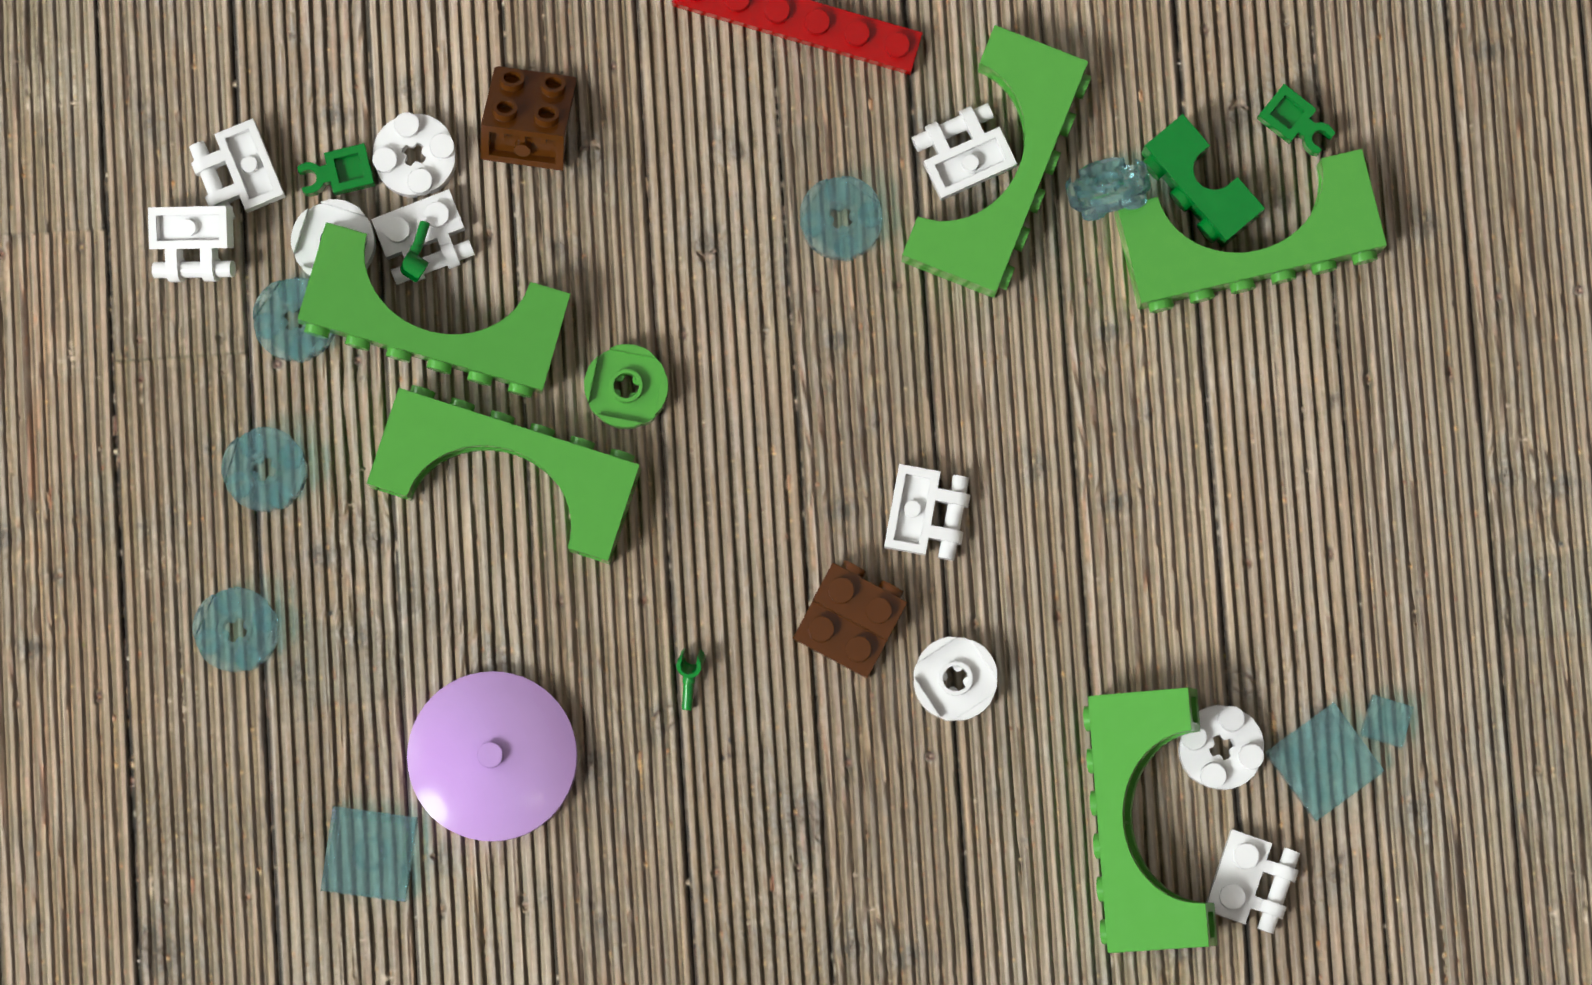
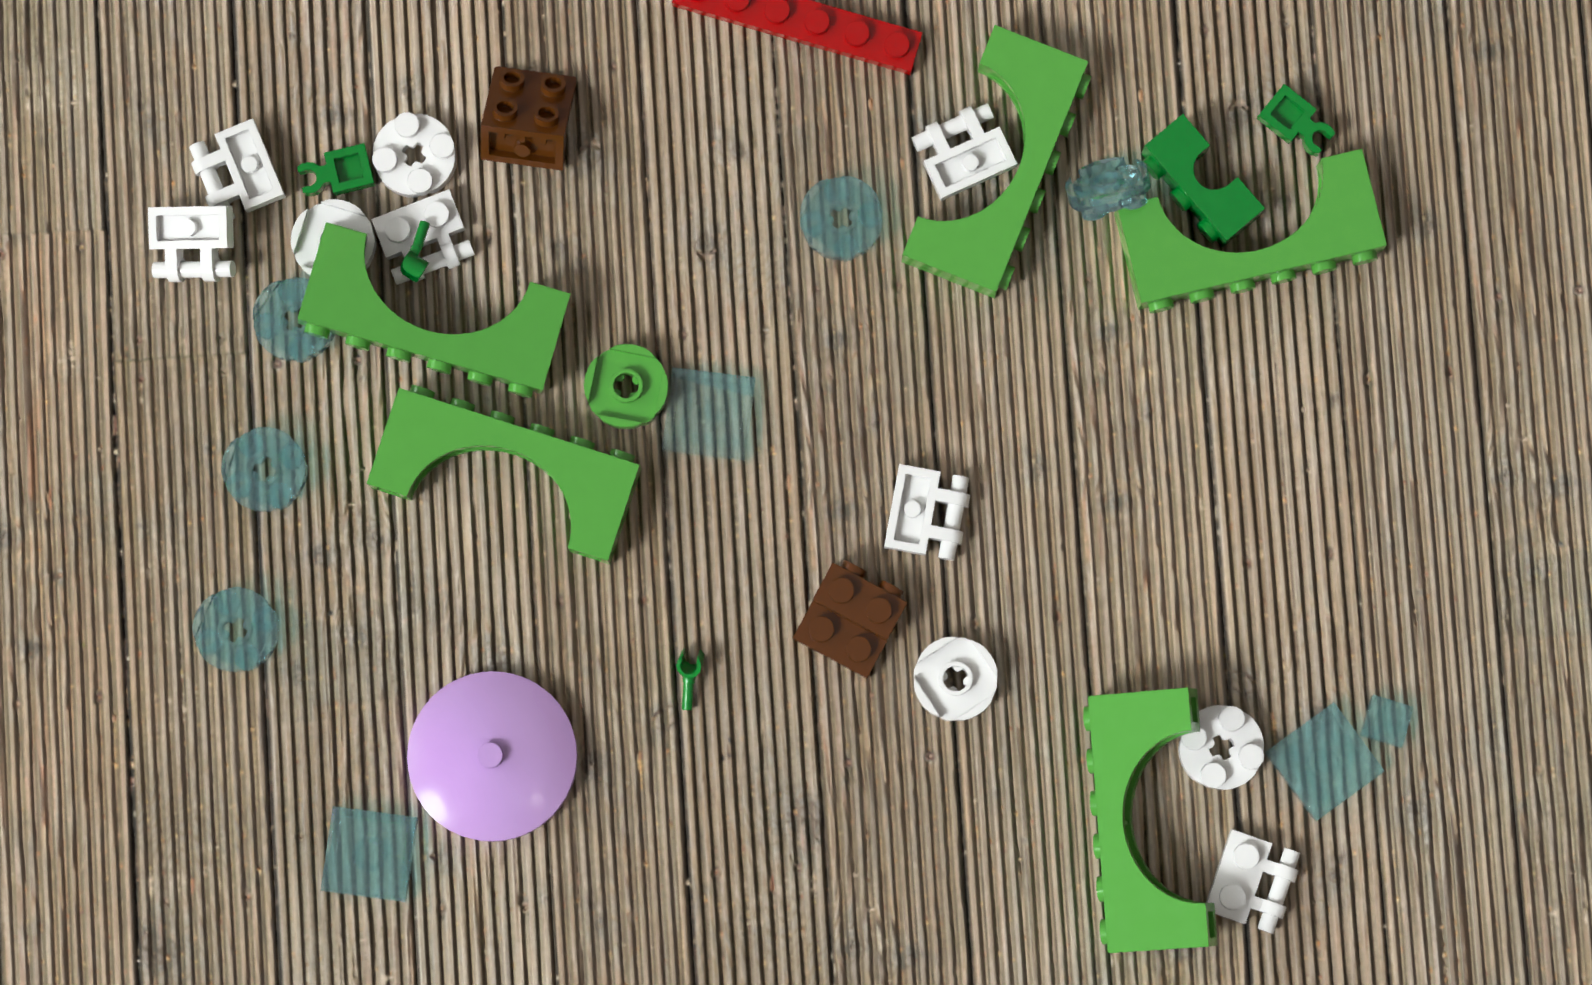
none -> clear light blue tile [662,367,756,462]

